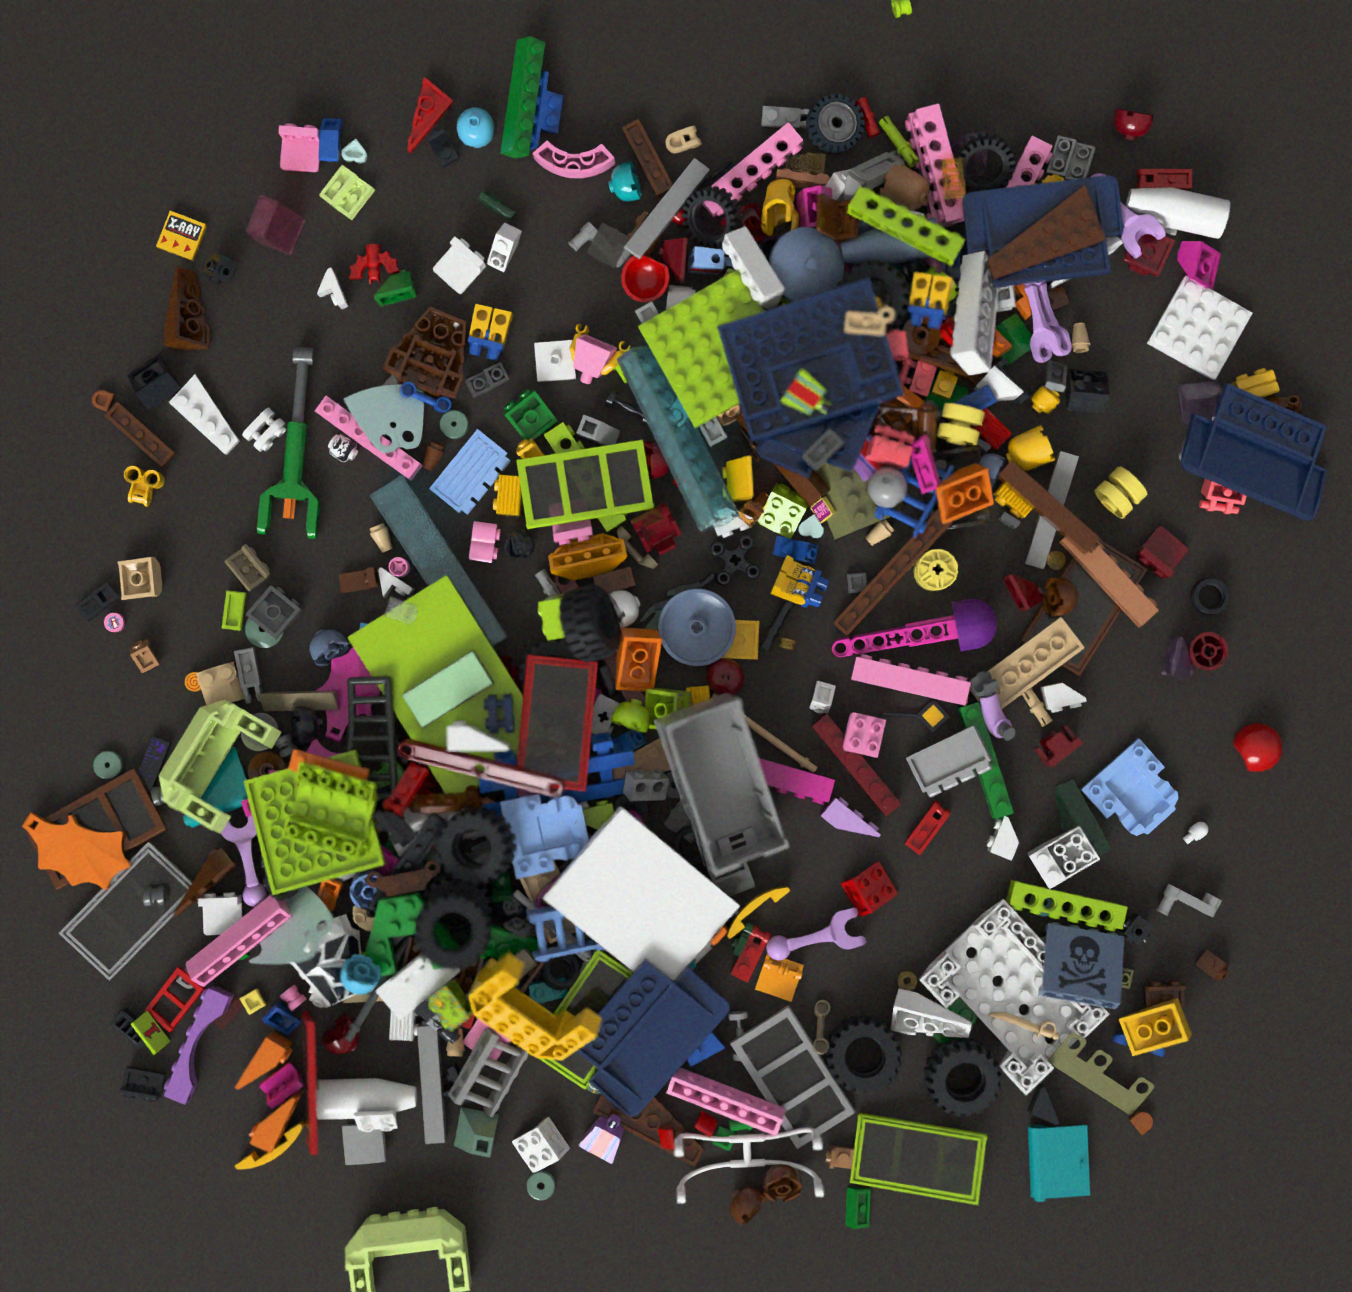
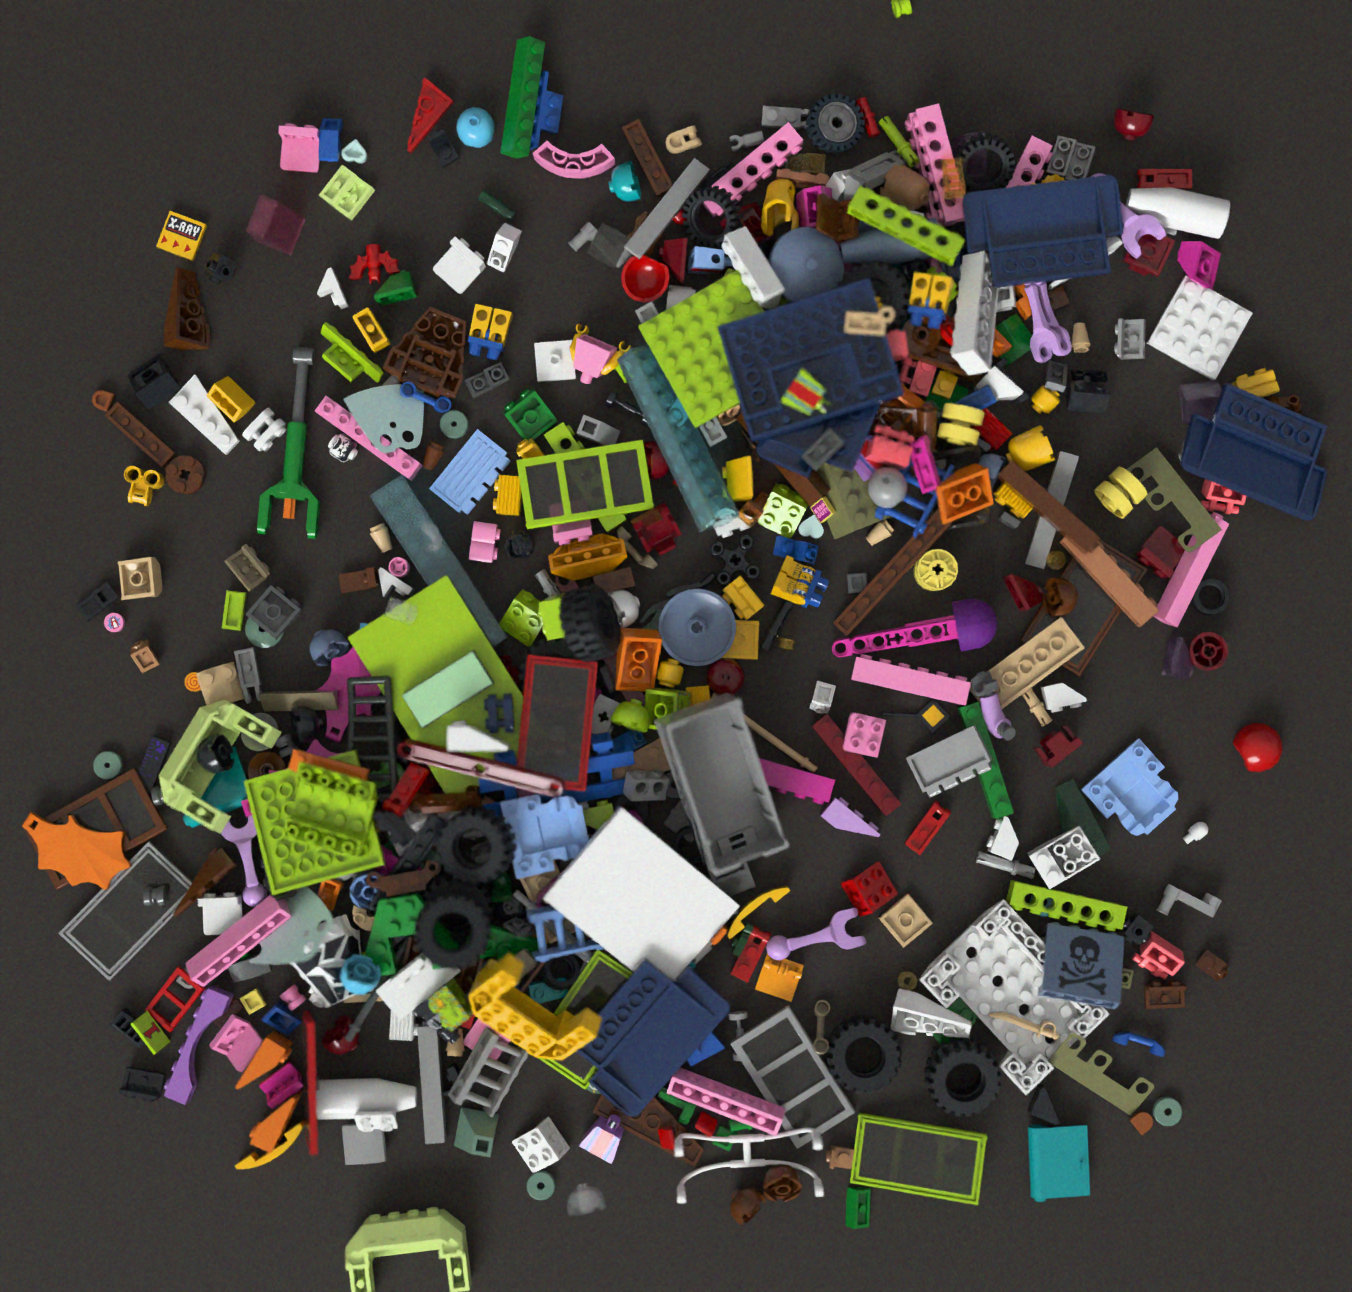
reddish brown wing [987,185,1105,280] -> none
yellow slope [1119,998,1192,1056] -> none
none -> reddish brown plate [165,455,206,494]
none -> black cylinder [197,733,234,773]
none -> yellow brick [207,376,256,422]
none -> bright pink bracket [209,1014,263,1072]
none -> dark grey slope [228,953,273,983]
none -> lime bracket [321,322,383,383]
none -> yellow brick [352,308,391,353]
none -> clear bracket [420,522,444,553]
none -> lime bracket [499,589,543,646]
none -> clear cylinder [567,1183,606,1216]
none -> yellow head [656,658,684,688]
none -> green piece [658,1087,696,1125]
none -> yellow brick [722,575,765,620]
none -> light grey bar [730,130,764,151]
none -> tan tile [878,893,933,948]
none -> light grey pin [976,851,1035,879]
none -> light grey bracket [1114,318,1146,359]
none -> olive piece [1126,447,1222,552]
none -> coral brick [1132,931,1185,980]
none -> sand green piece [1152,1096,1183,1127]
none -> bright pink brick [1153,512,1229,627]

